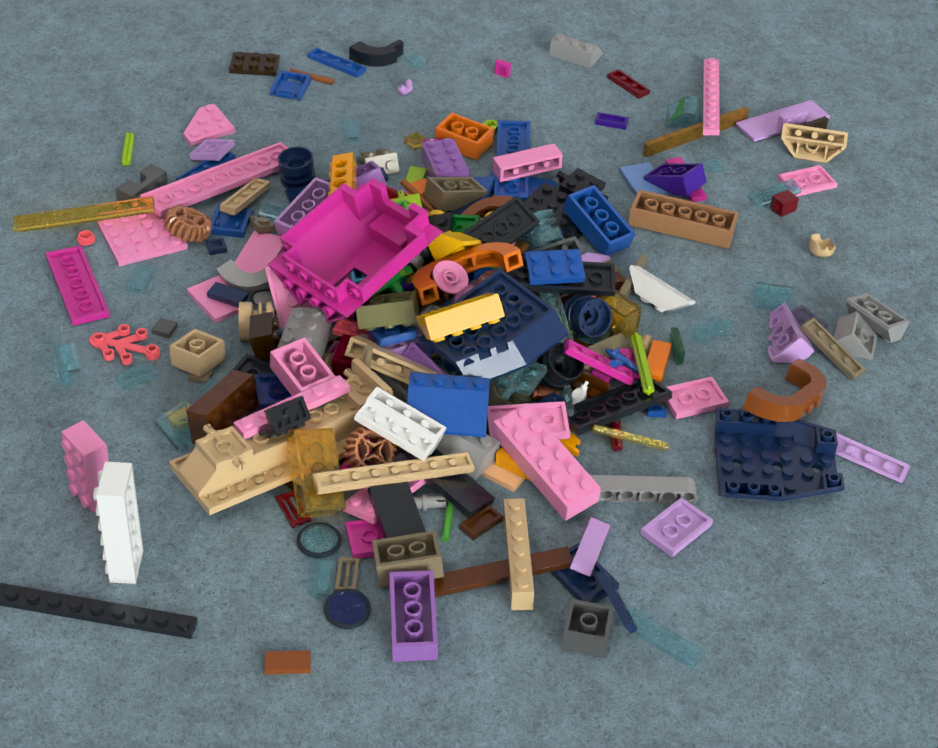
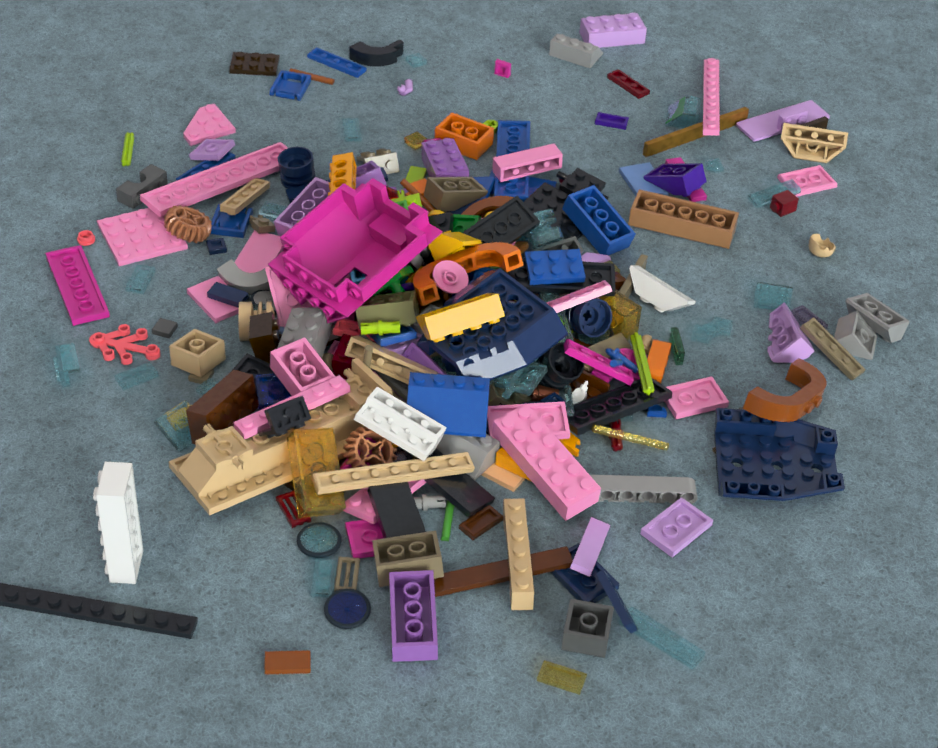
clear yellow tile [13,196,155,232] -> none
bright pink brick [61,420,109,513] -> none
lavender plate [835,433,911,483] -> none
none -> lime pin [361,320,400,336]
none -> clear yellow tile [537,660,587,695]
none -> bright pink tile [547,280,612,313]
none -> lavender brick [579,13,647,48]

